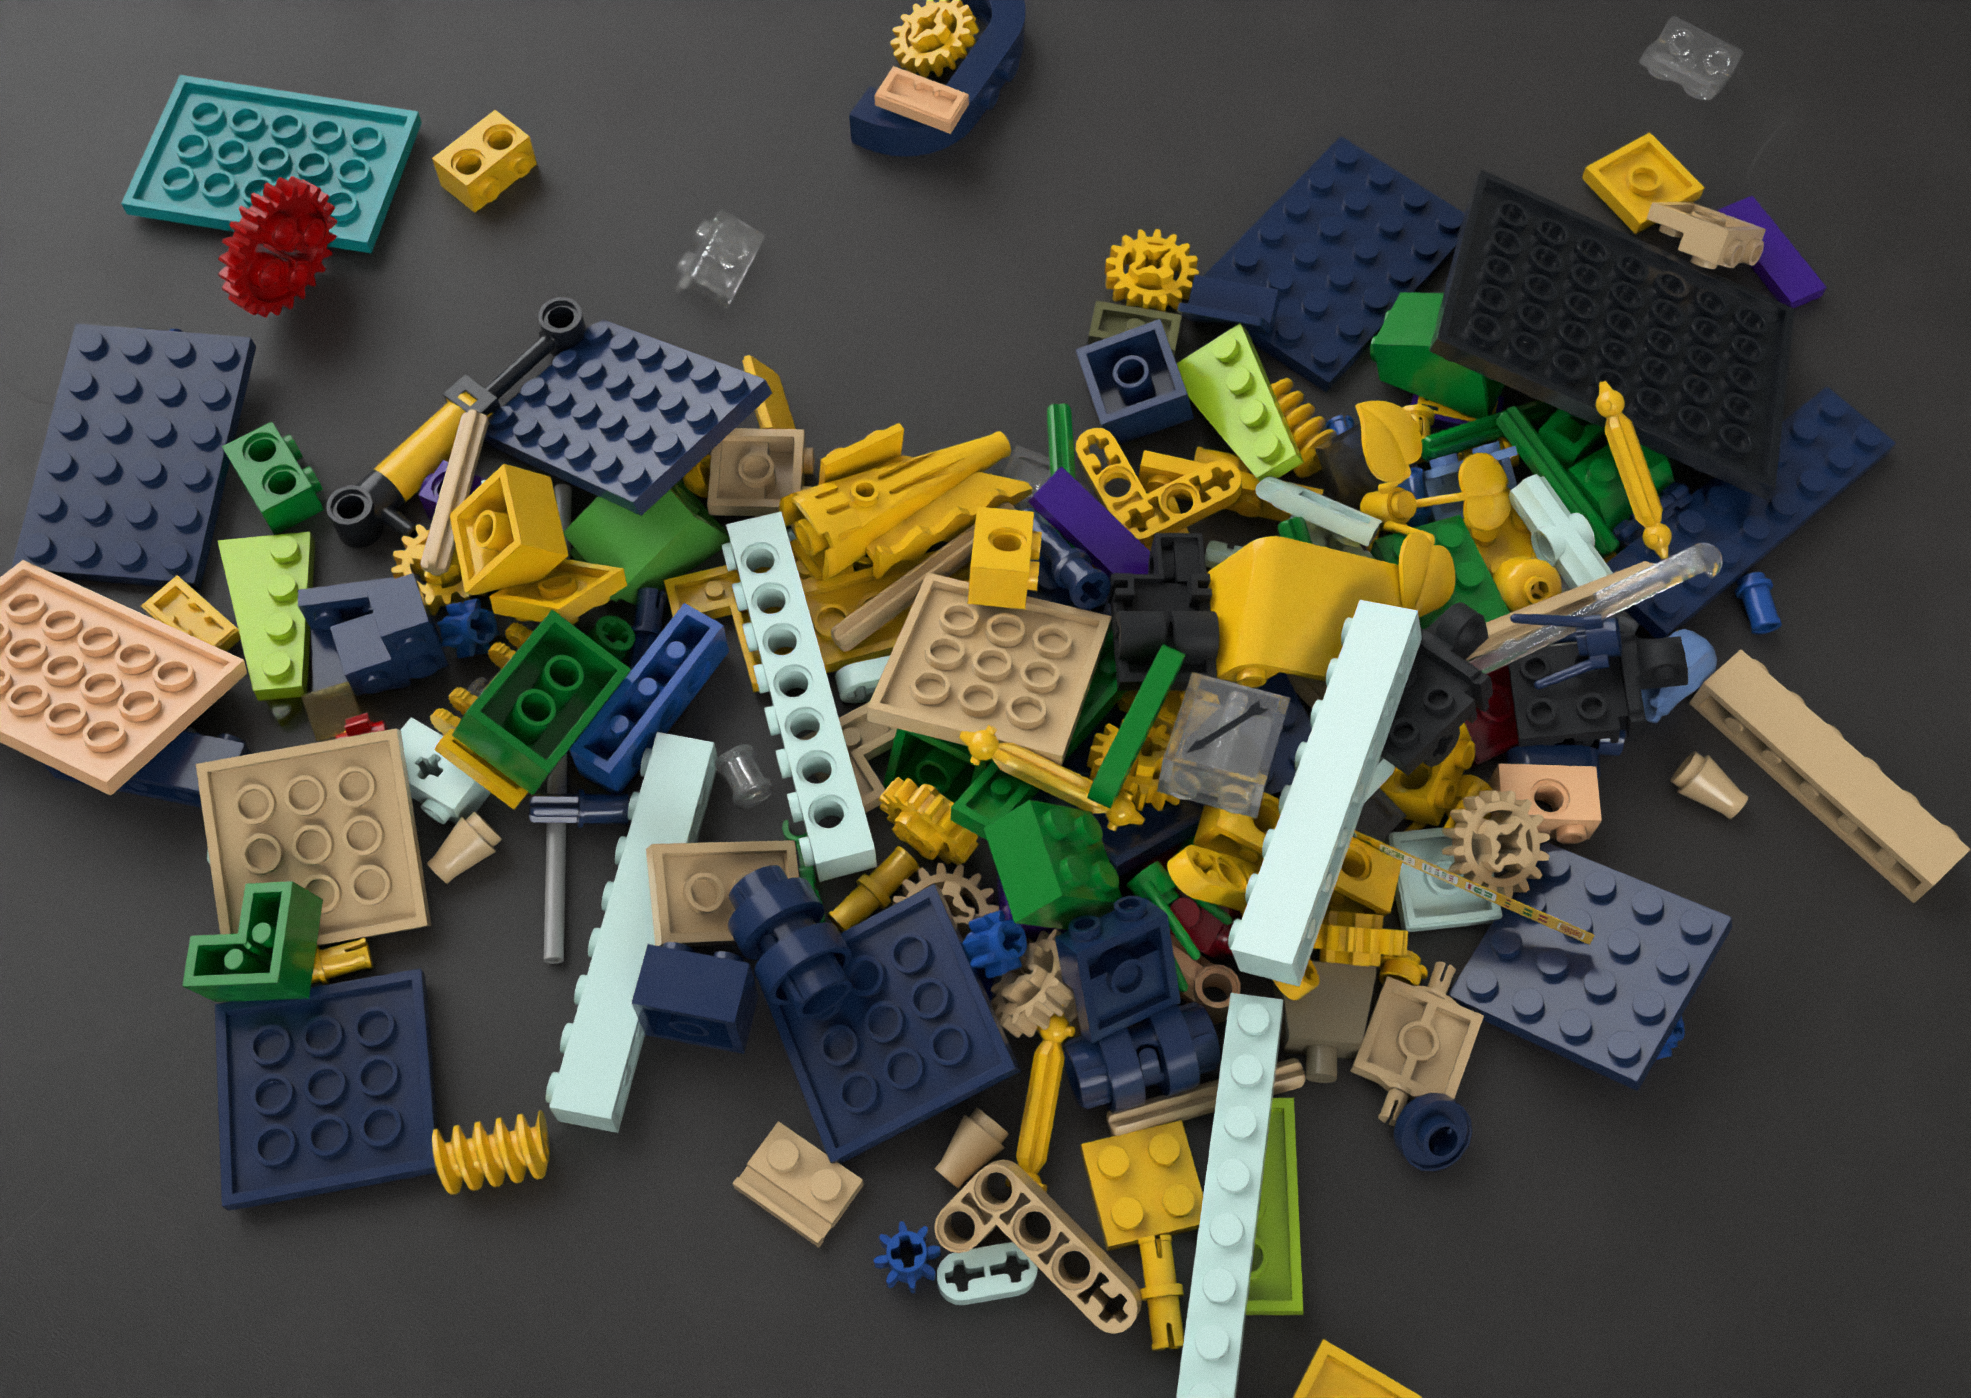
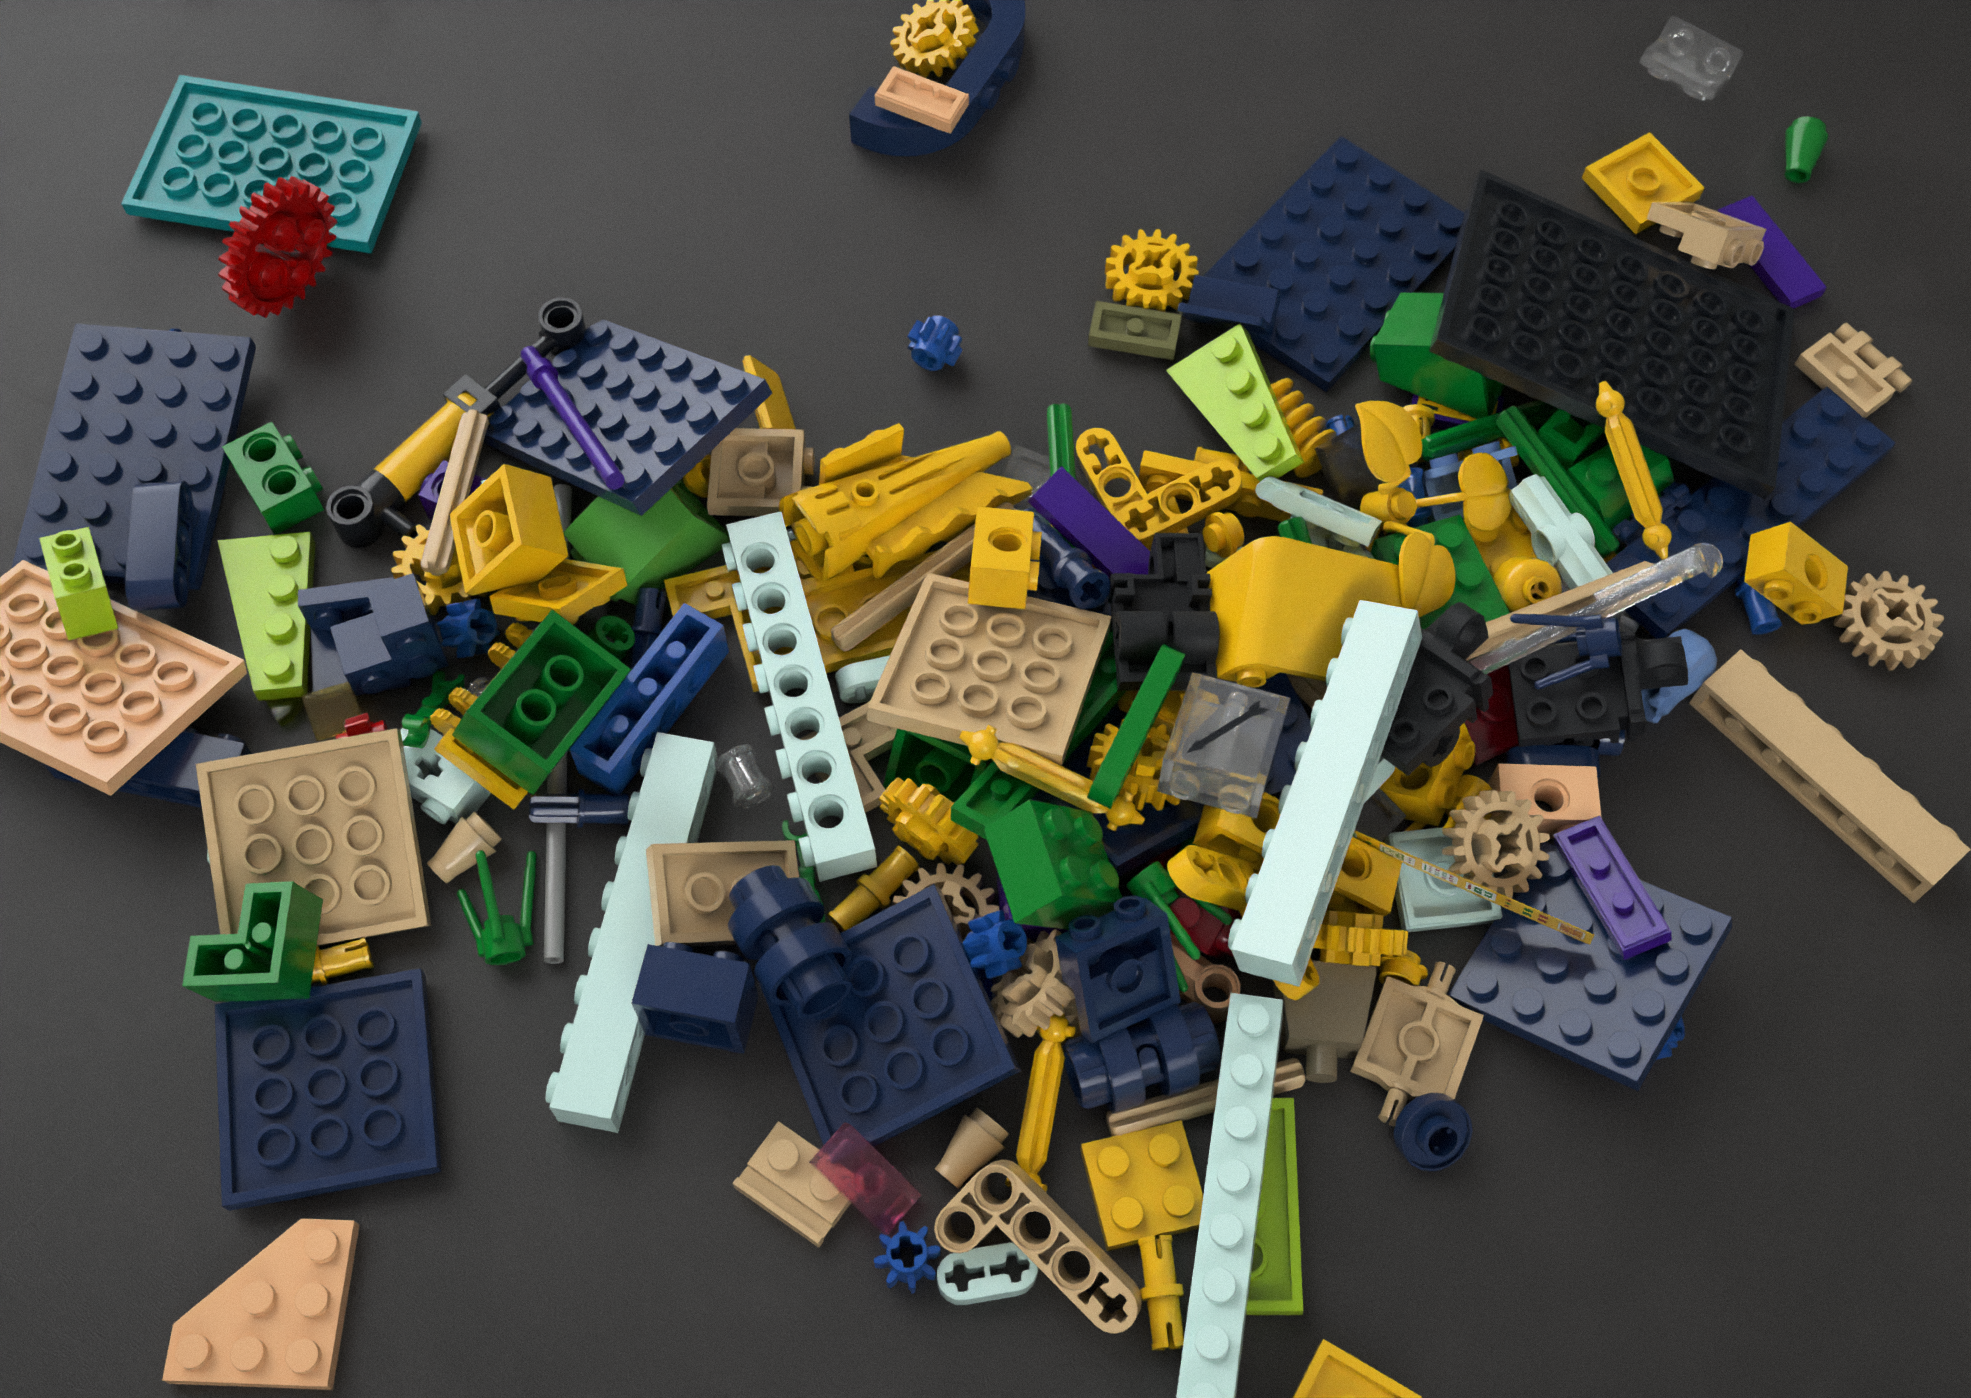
yellow plate [141,575,241,652] -> none
yellow brick [432,110,537,213] -> none
yellow piece [432,1110,550,1195] -> none
clear bracket [674,208,765,308] -> none
dark blue brick [1075,319,1194,445] -> none
tan cone [1671,751,1748,819] -> none
none -> lime brick [39,527,118,641]
none -> dark blue beam [125,481,194,611]
none -> light nougat plate [162,1219,360,1390]
none -> green piece [402,671,465,749]
none -> green plant [457,850,537,965]
none -> dark purple bar [521,346,625,490]
none -> clear pink plate [809,1122,921,1235]
none -> blue gear [907,315,963,371]
none -> yellow plate [1202,512,1244,558]
none -> tile [1553,815,1672,960]
none -> yellow brick [1744,521,1848,625]
none -> green cone [1784,117,1829,183]
none -> tan plate [1794,322,1913,418]
none -> tan gear [1834,571,1944,671]

